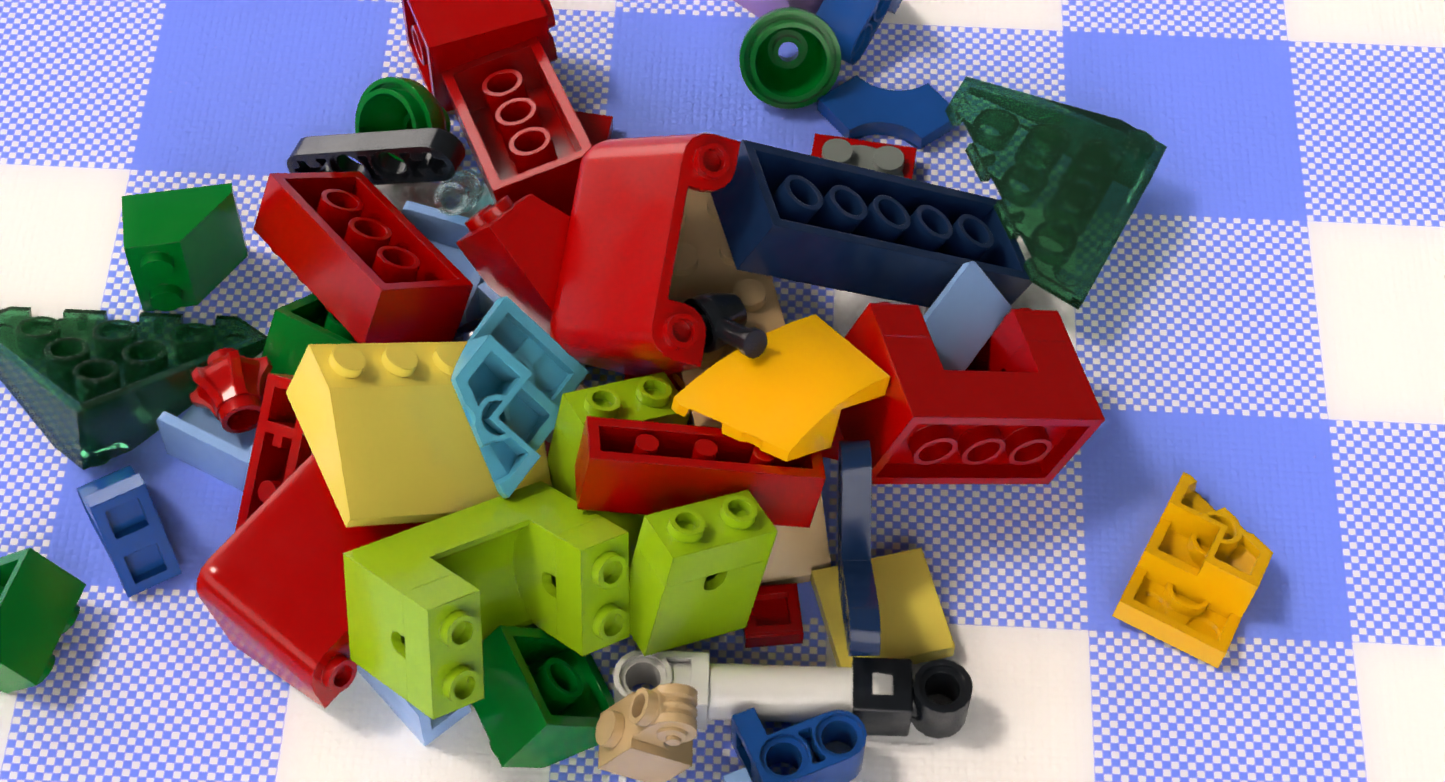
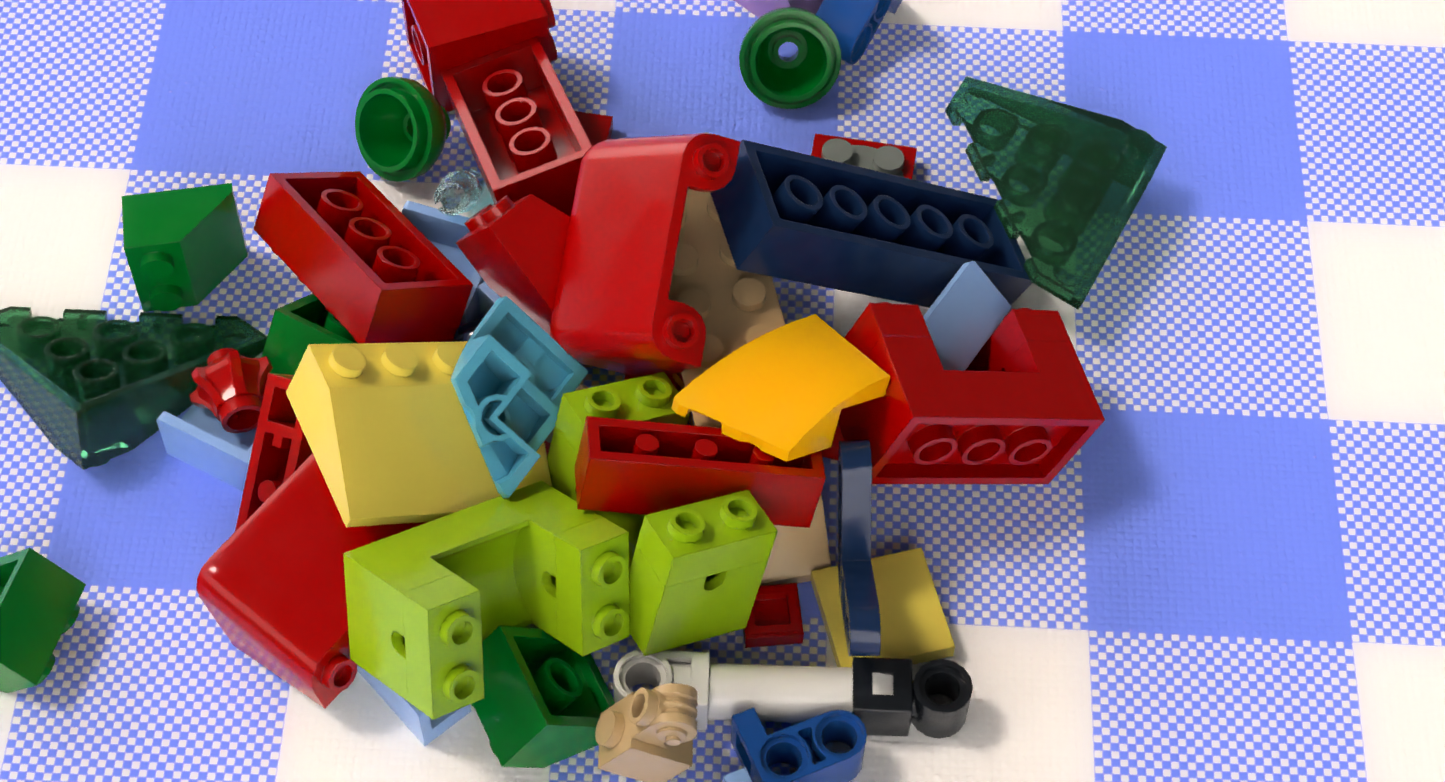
blue tile [76,465,182,598] -> none
black beam [287,128,466,185] -> none
black bar [684,293,768,358] -> none
blue tile [817,75,961,150] -> none
yellow slope [1112,472,1273,669] -> none

